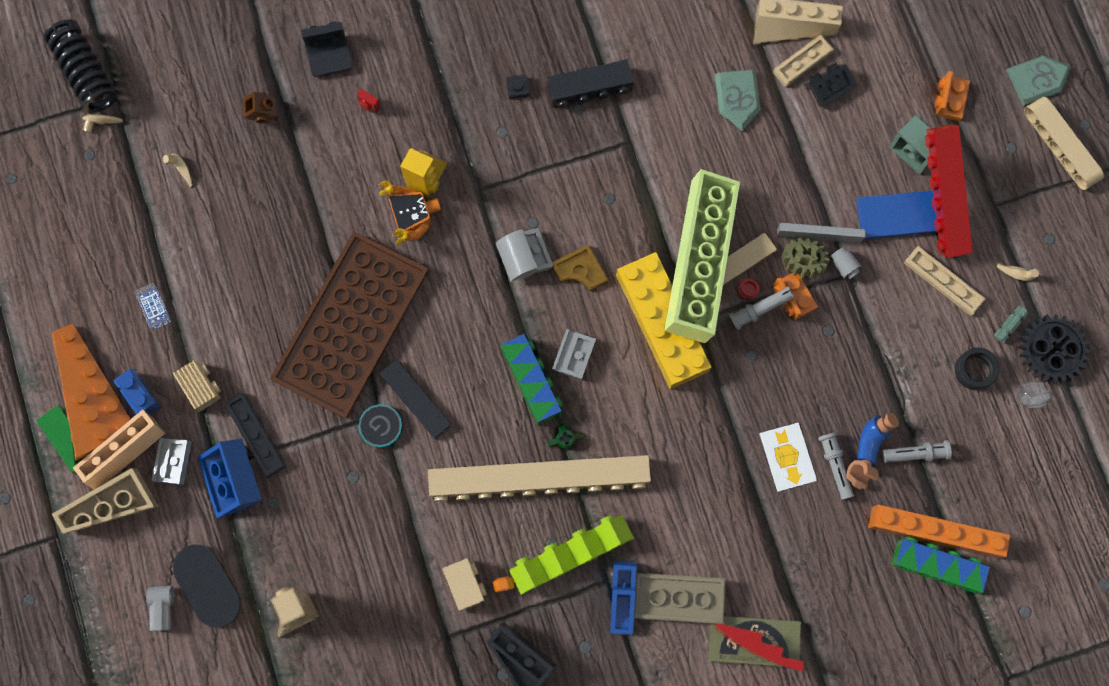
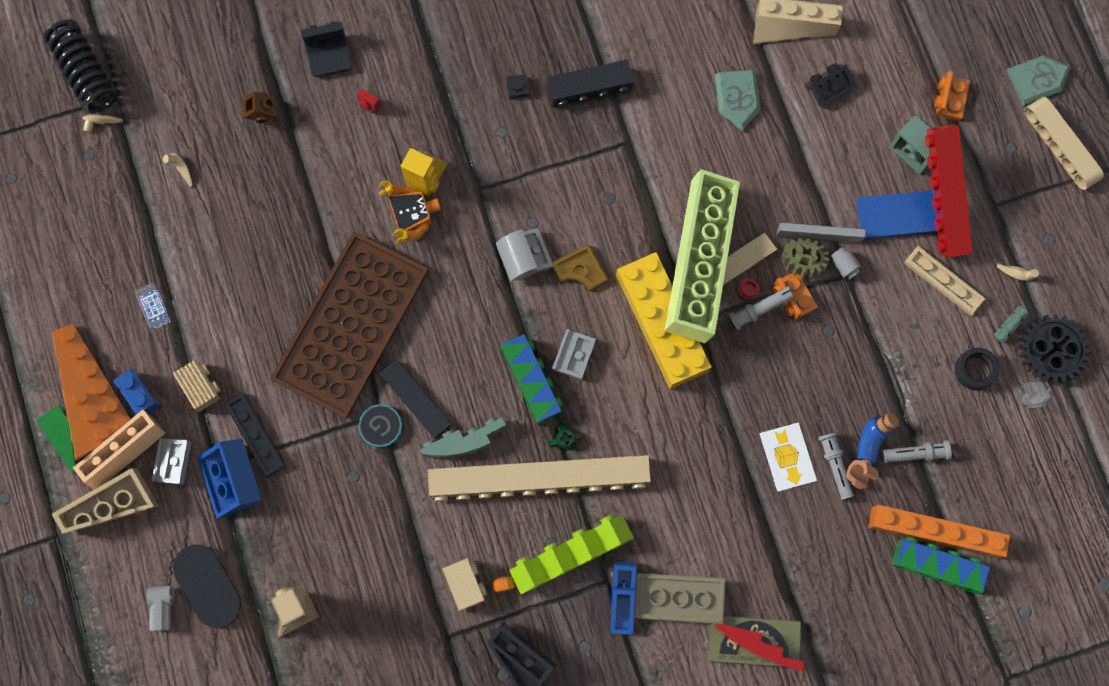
tan tile [773,35,834,87] -> none
none -> sand green slope [420,417,507,458]

